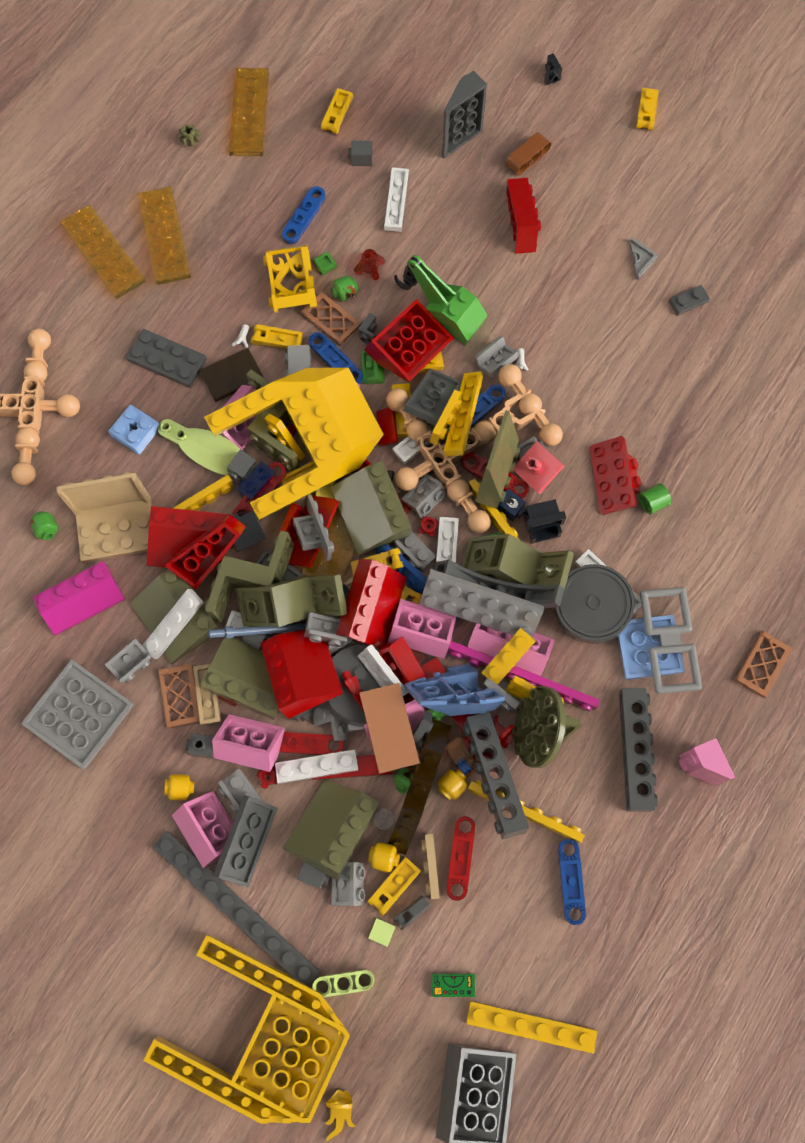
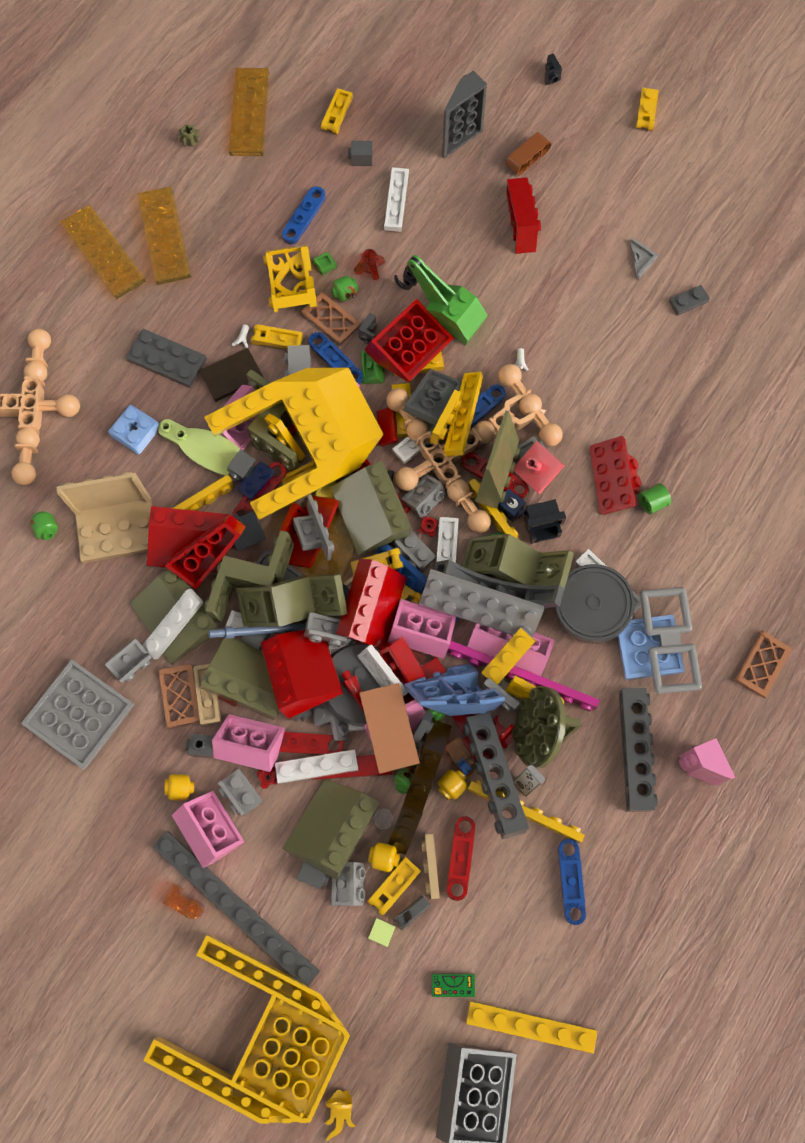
dark pink slope [33,561,125,635] -> none
dark grey plate [213,795,277,887] -> none
yellowish green beam [312,969,375,997] -> none
light grey bracket [475,336,519,378] -> none
none -> clear orange leg [163,884,204,919]
none -> tile [513,764,545,797]

